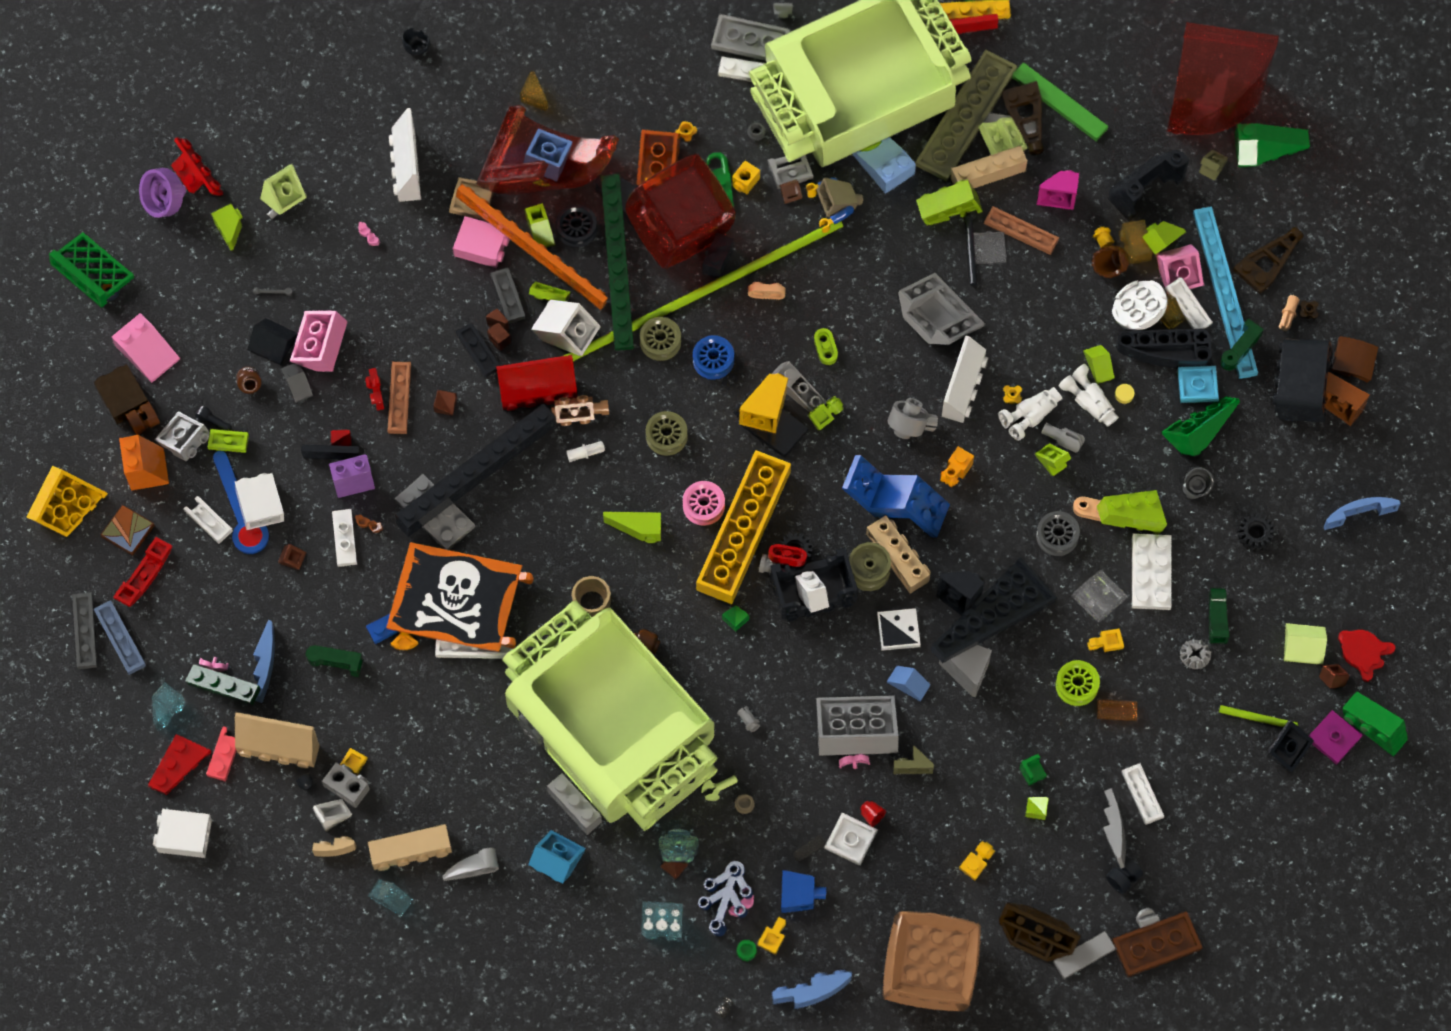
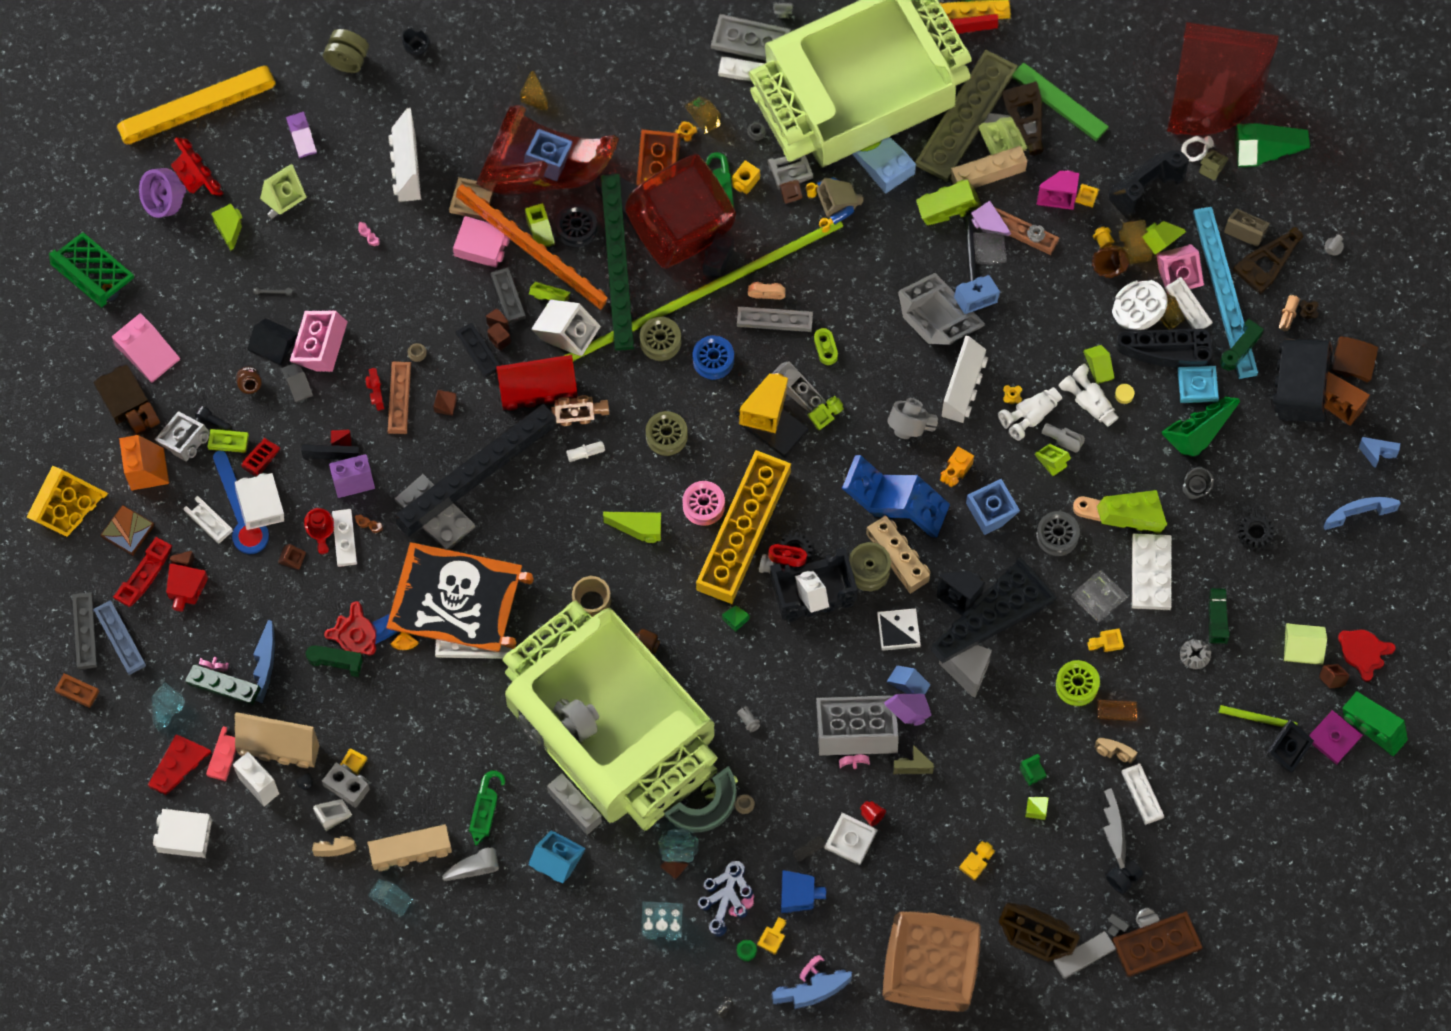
none -> dark orange plate [55,674,99,708]
none -> yellow beam [117,66,276,144]
none -> red torso [166,563,208,612]
none -> copper slope [170,551,195,568]
none -> white brick [233,752,279,806]
none -> red slope [241,438,280,477]
none -> slope [286,112,317,158]
none -> red hair [304,508,334,554]
none -> olive wheel [323,29,369,73]
none -> red tile [324,601,376,655]
none -> dark tan plate [408,343,427,362]
none -> green plate [469,770,505,846]
none -> light grey piece [554,699,599,743]
none -> sand green brick [664,767,737,832]
none -> clear yellow slope [685,96,721,133]
none -> light grey plate [737,307,813,332]
none -> bright pink piece [800,955,824,982]
none -> medium lavender slope [884,694,931,725]
none -> medium blue brick [954,275,1000,314]
none -> medium blue slope [966,479,1020,535]
none -> lavender slope [971,201,1011,236]
none -> light grey plate [1027,225,1045,243]
none -> yellow tile [1075,183,1099,208]
none -> tan slope [1094,738,1137,764]
none -> dark grey tile [1108,913,1131,937]
none -> white piece [1181,136,1214,162]
none -> dark tan slope [1224,209,1270,247]
none -> light grey plate [1324,234,1343,255]
none -> medium blue slope [1359,437,1400,468]

